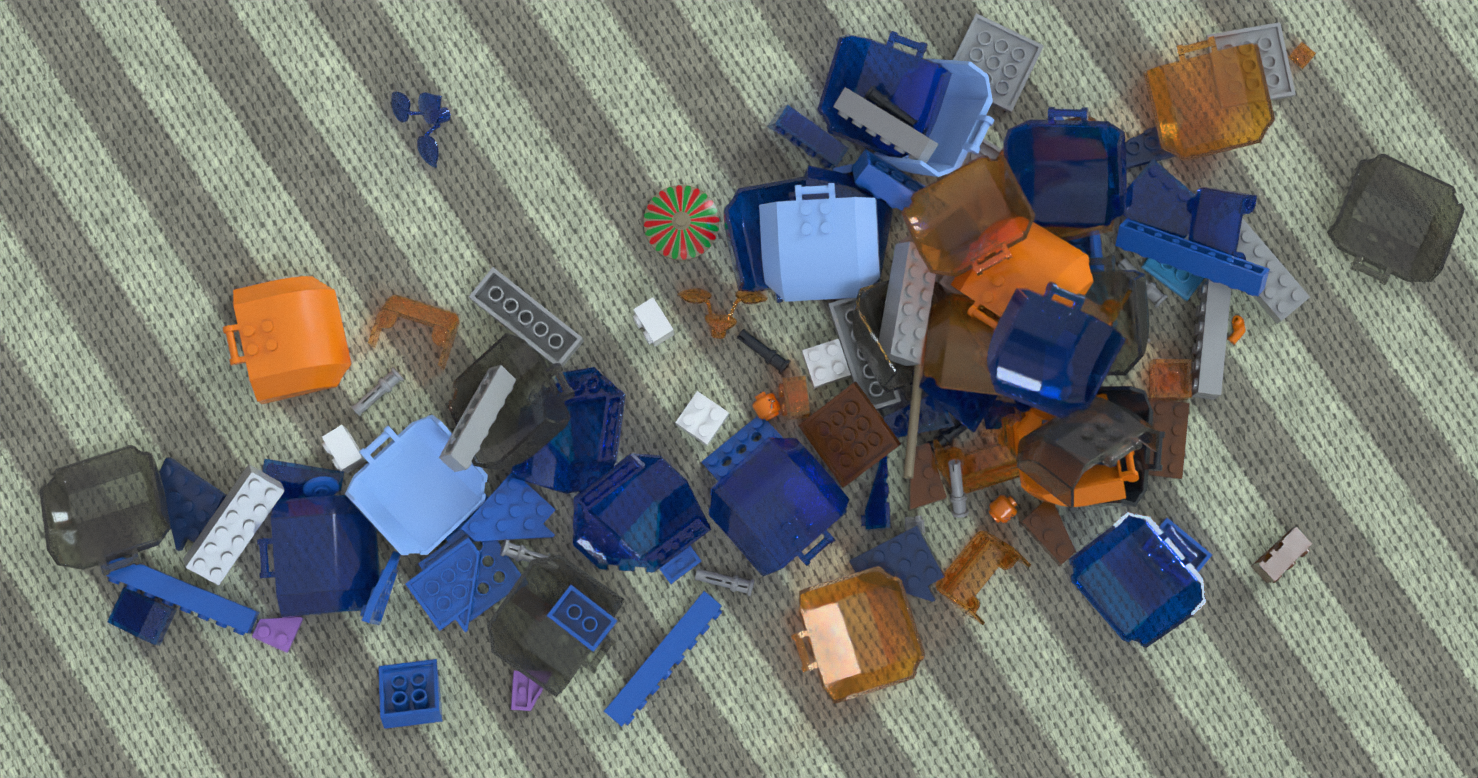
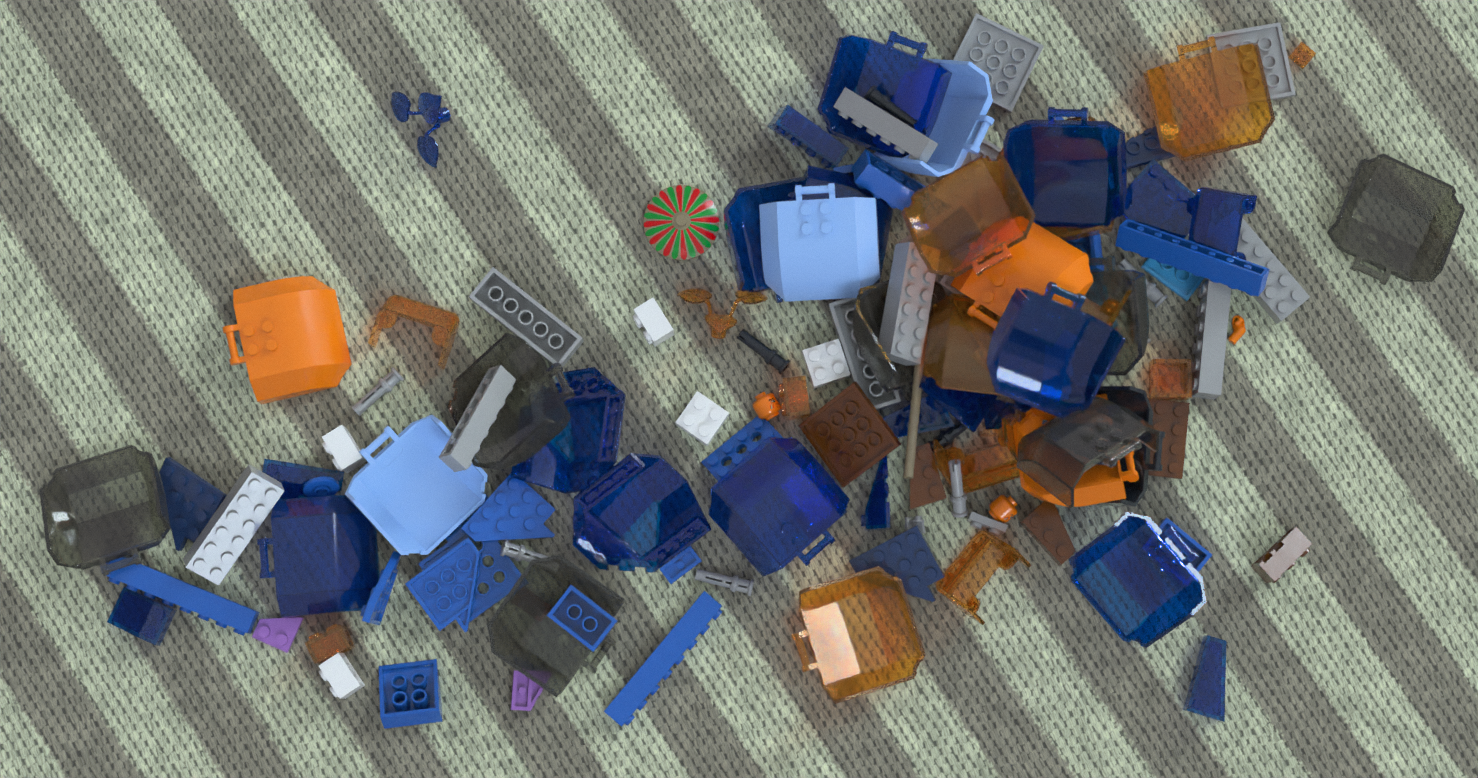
none -> clear orange brick [305,624,355,664]
none -> white brick [319,652,365,699]
none -> light grey plate [967,512,1008,536]
none -> clear blue wedge [1183,635,1226,722]

